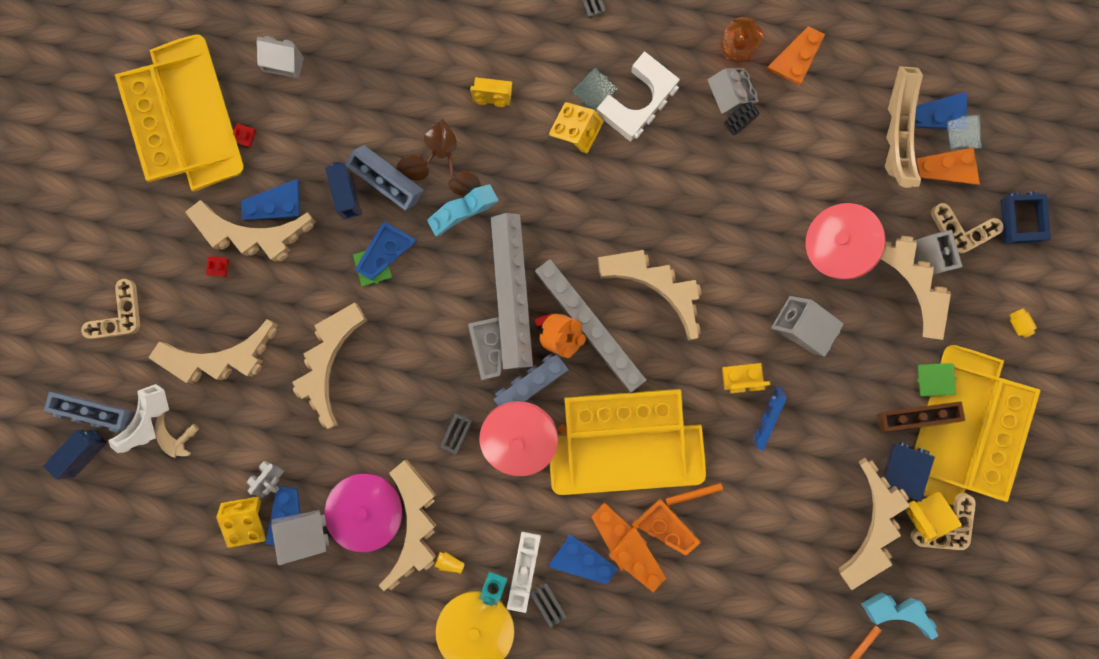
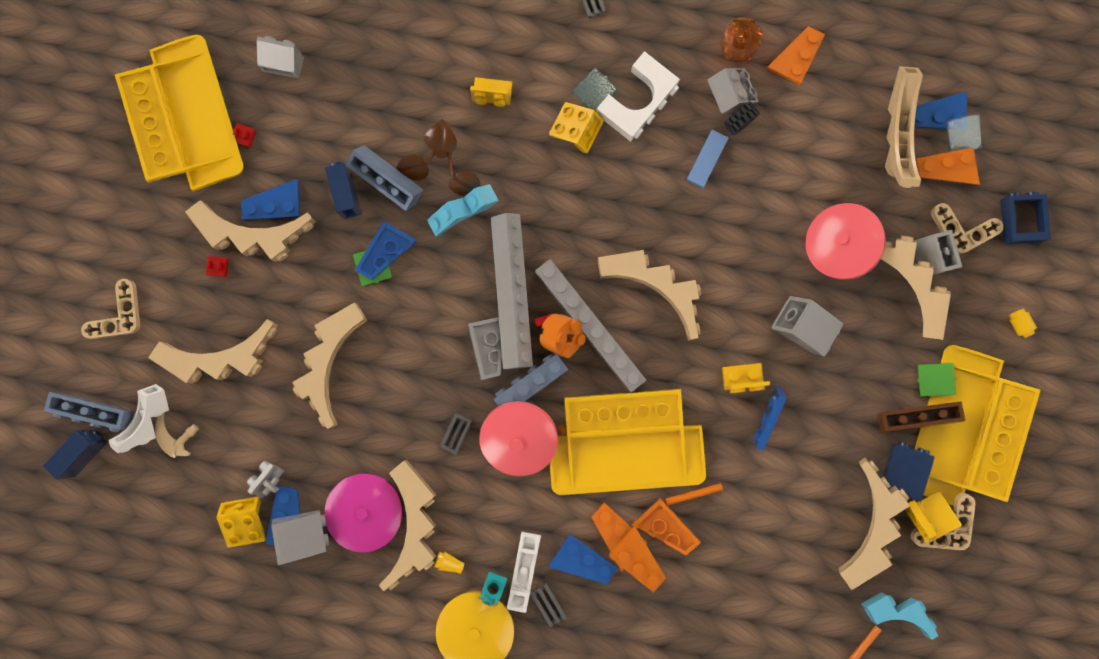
none -> medium blue tile [686,130,728,189]

